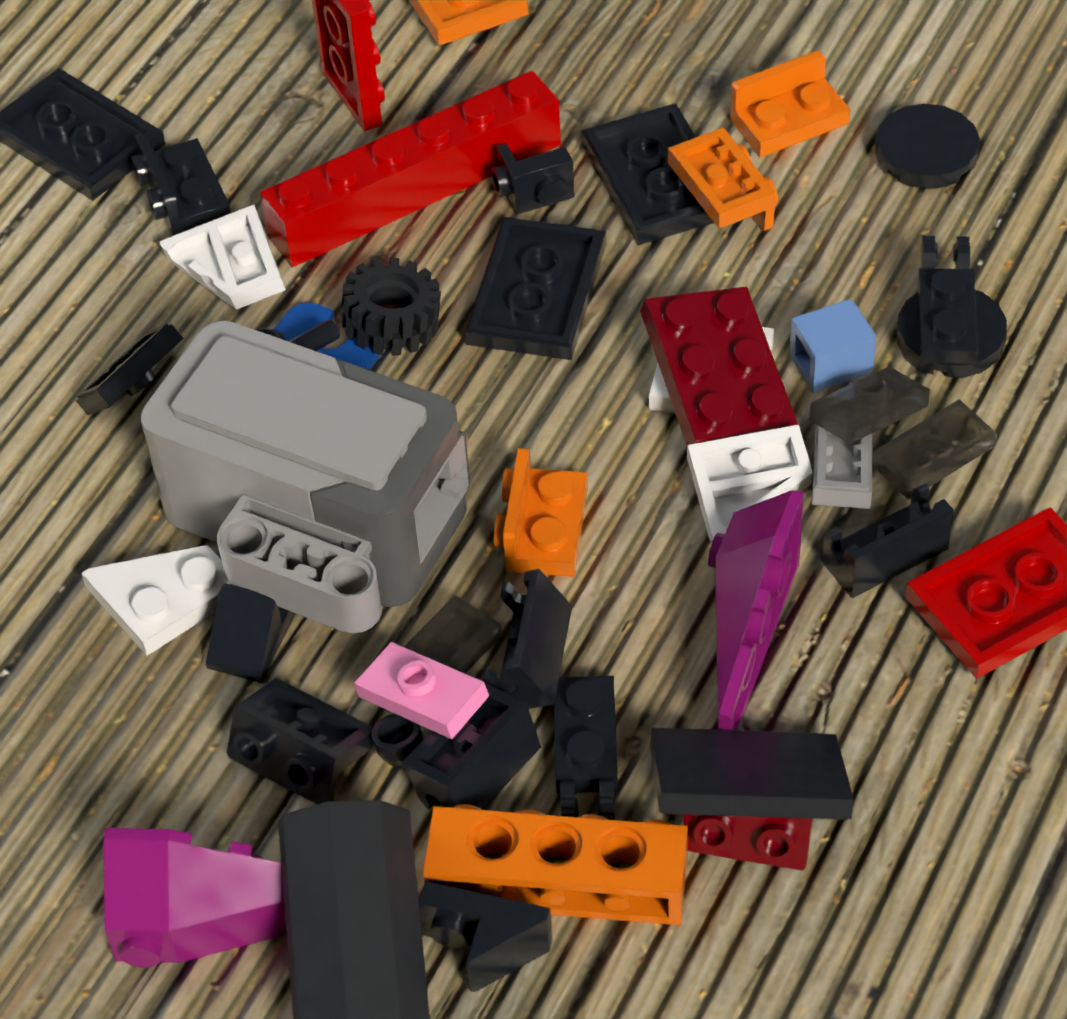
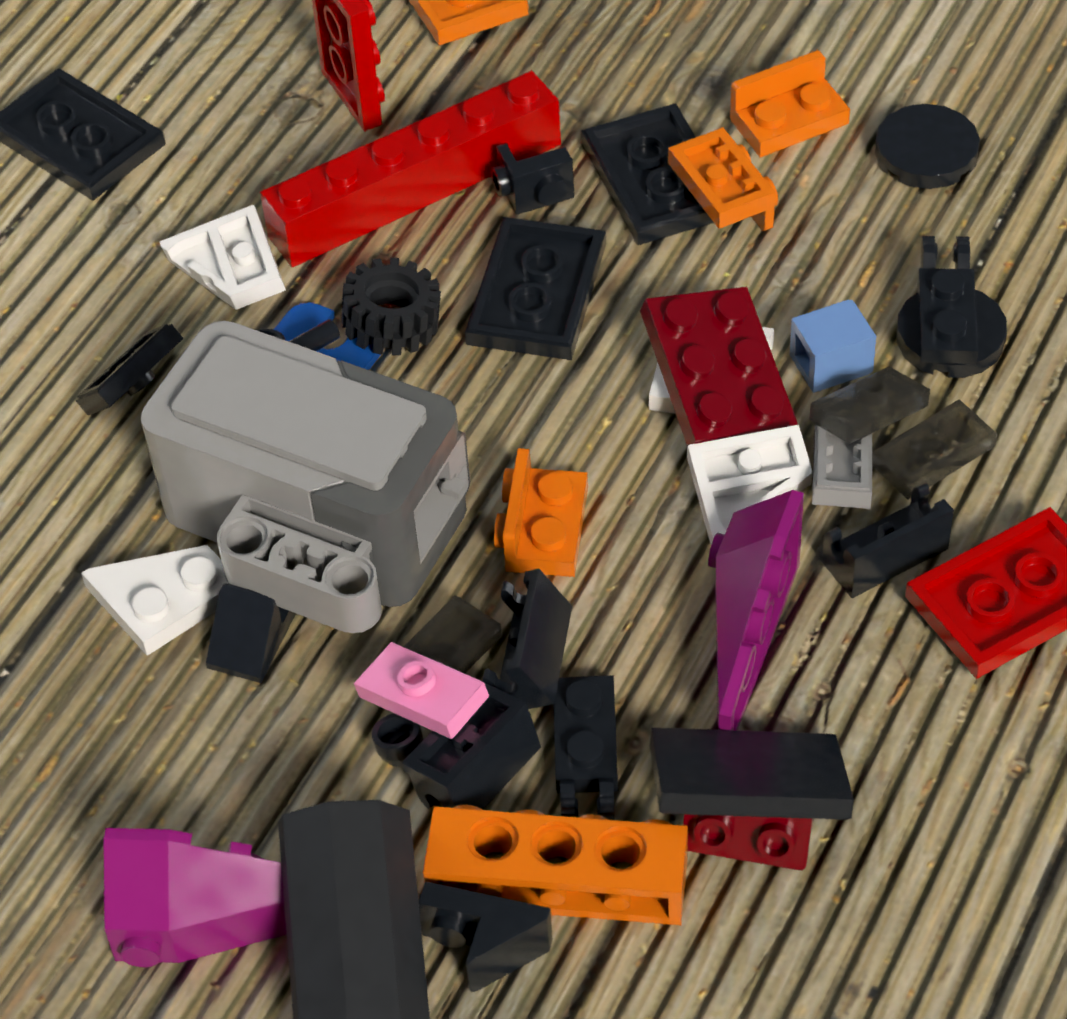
black bracket [131,133,231,236] -> none
black bracket [227,678,373,805] -> none

